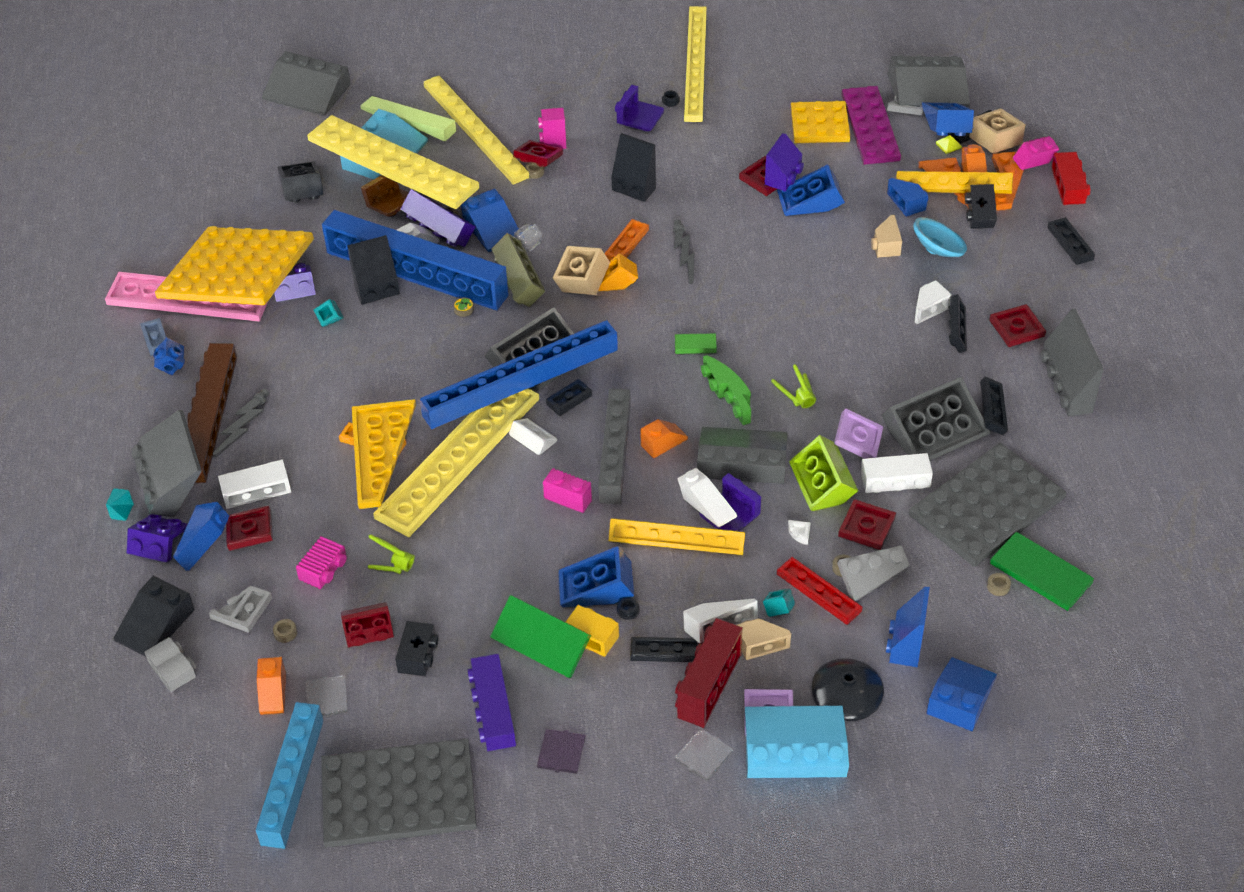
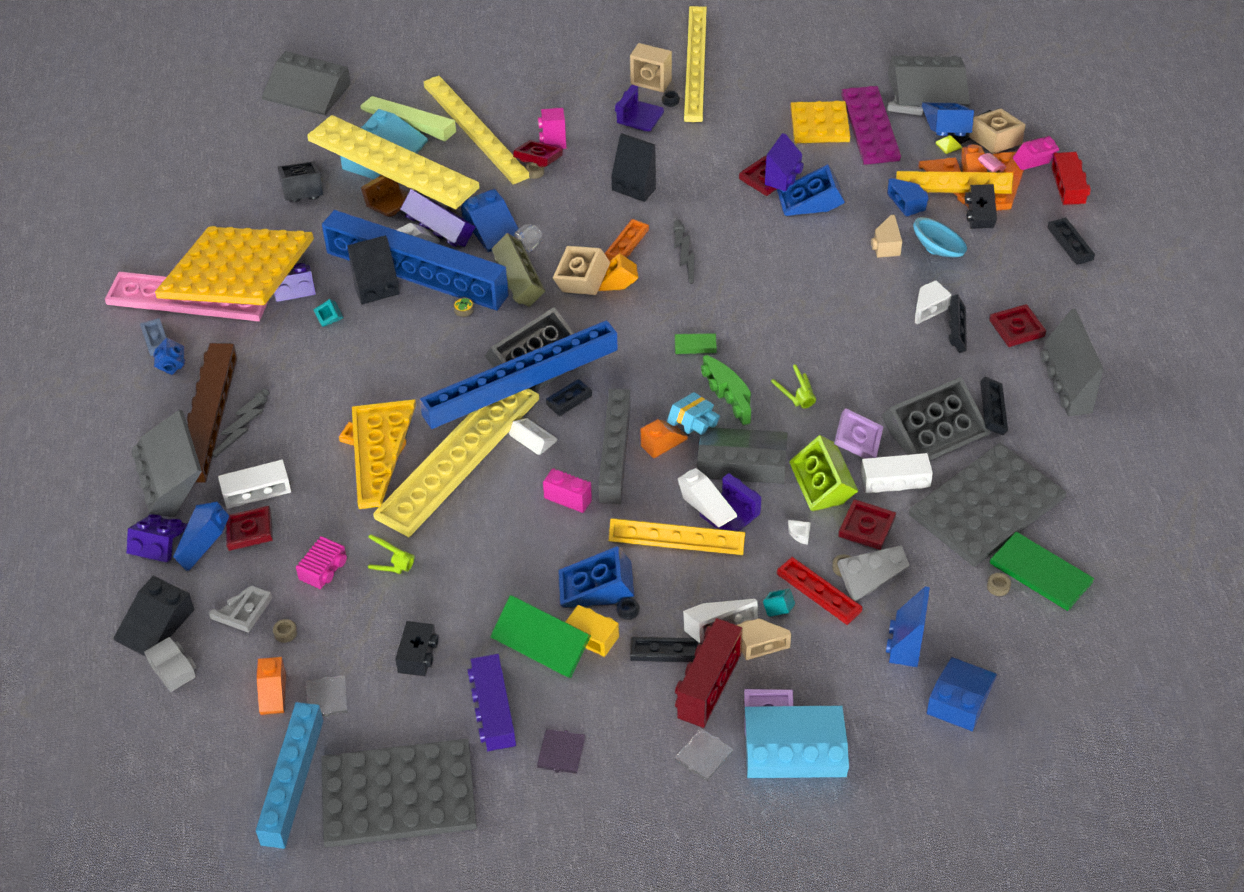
teal slope [106,488,134,521] -> none
dark red slope [340,602,394,648] -> none
black dish [811,658,884,721] -> none
none -> tan brick [630,43,672,93]
none -> medium azure hips [667,392,720,435]
none -> bright pink slope [978,153,1006,173]

